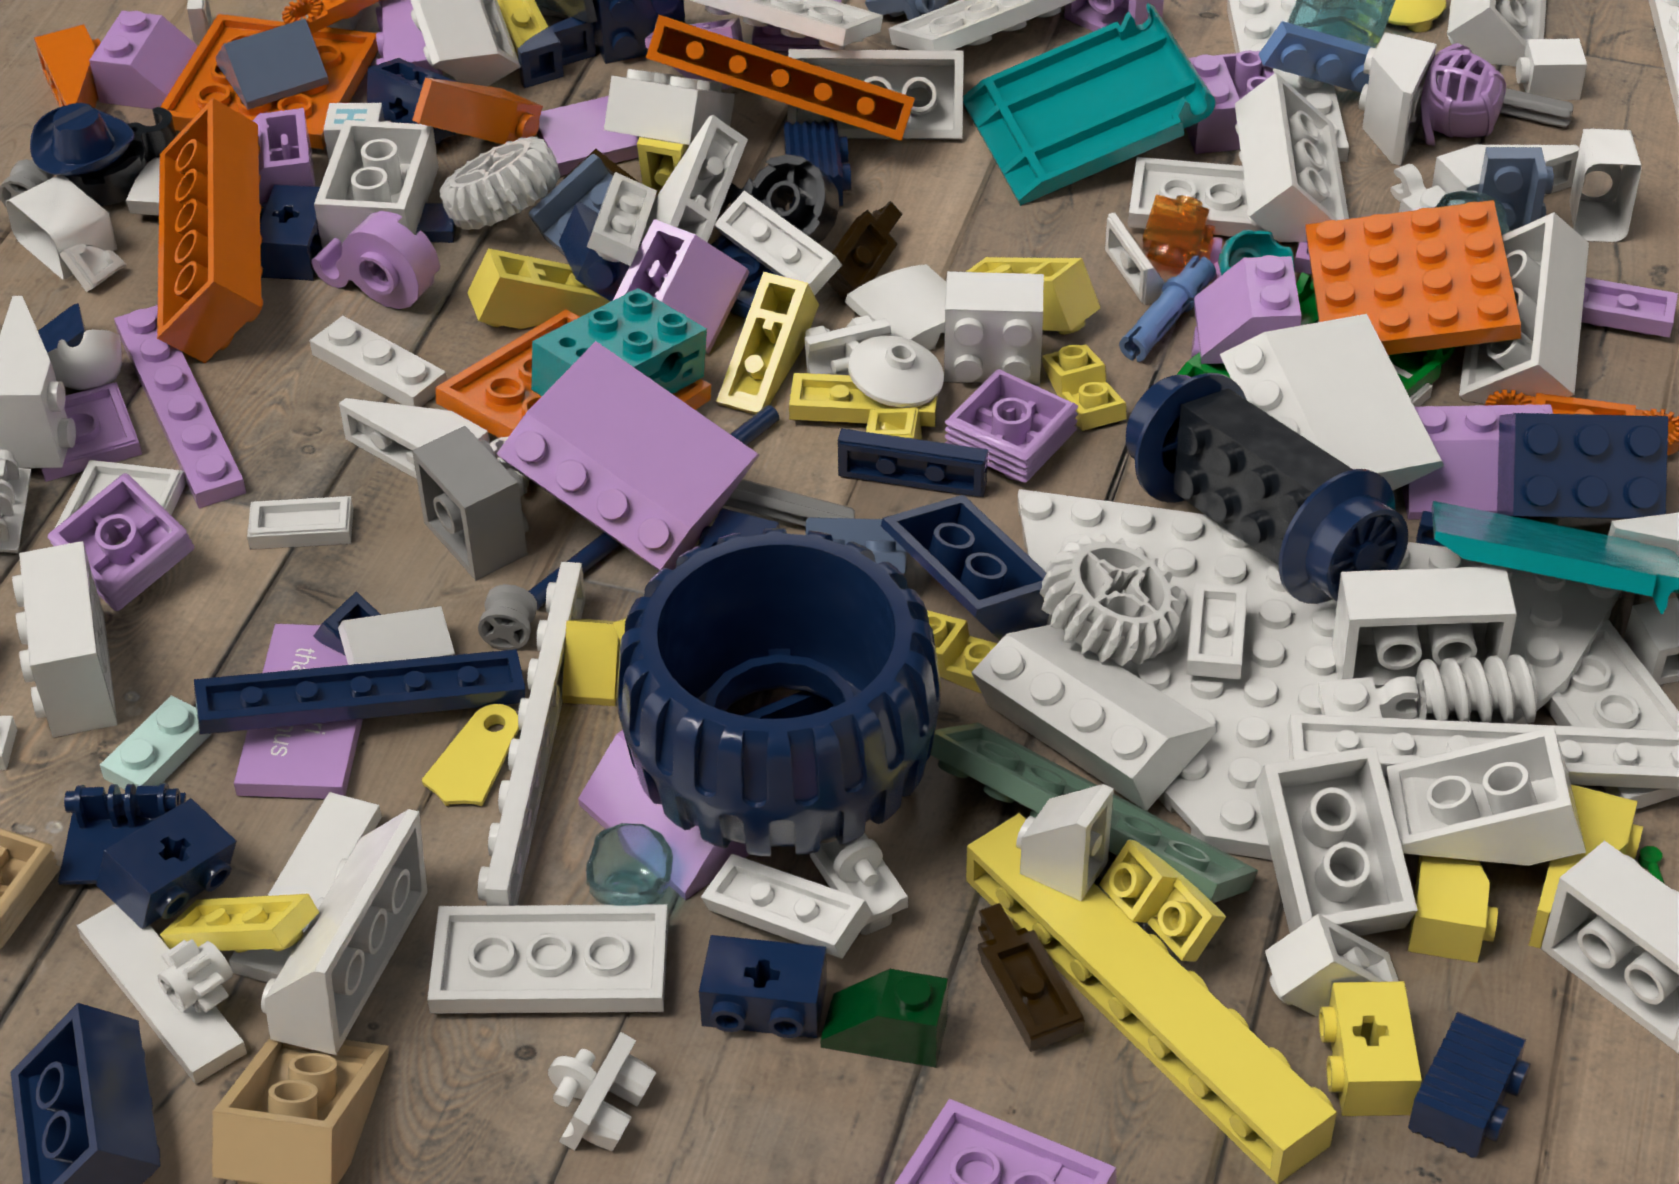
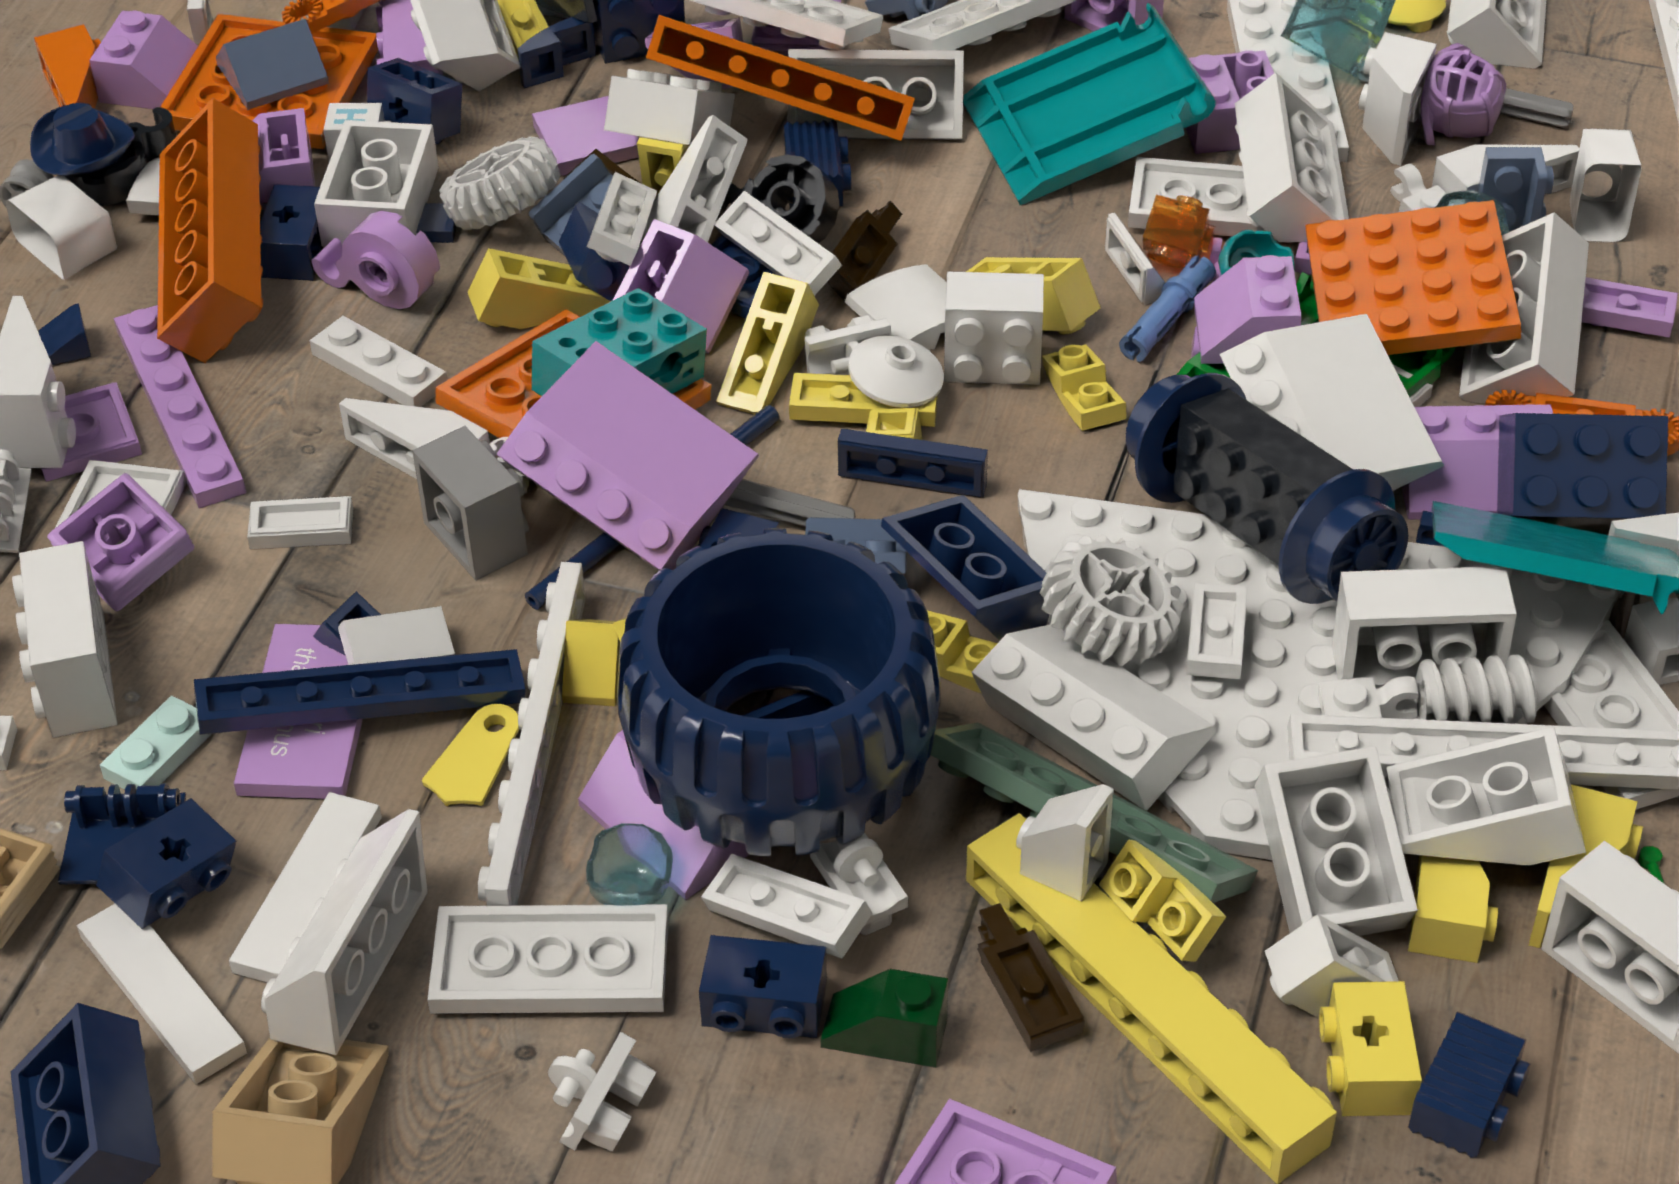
white hair [47,329,122,391] -> none
white tile [59,244,126,292] -> none
white gear [157,939,233,1013] -> none
light yellow plate [160,894,320,953] -> none
orange slope [412,77,543,144] -> none
light grey wheel [478,584,537,650] -> none
lavender brick [945,369,1078,482] -> none
medium blue plate [1258,21,1374,93] -> none
white brick [1516,39,1587,100] -> none

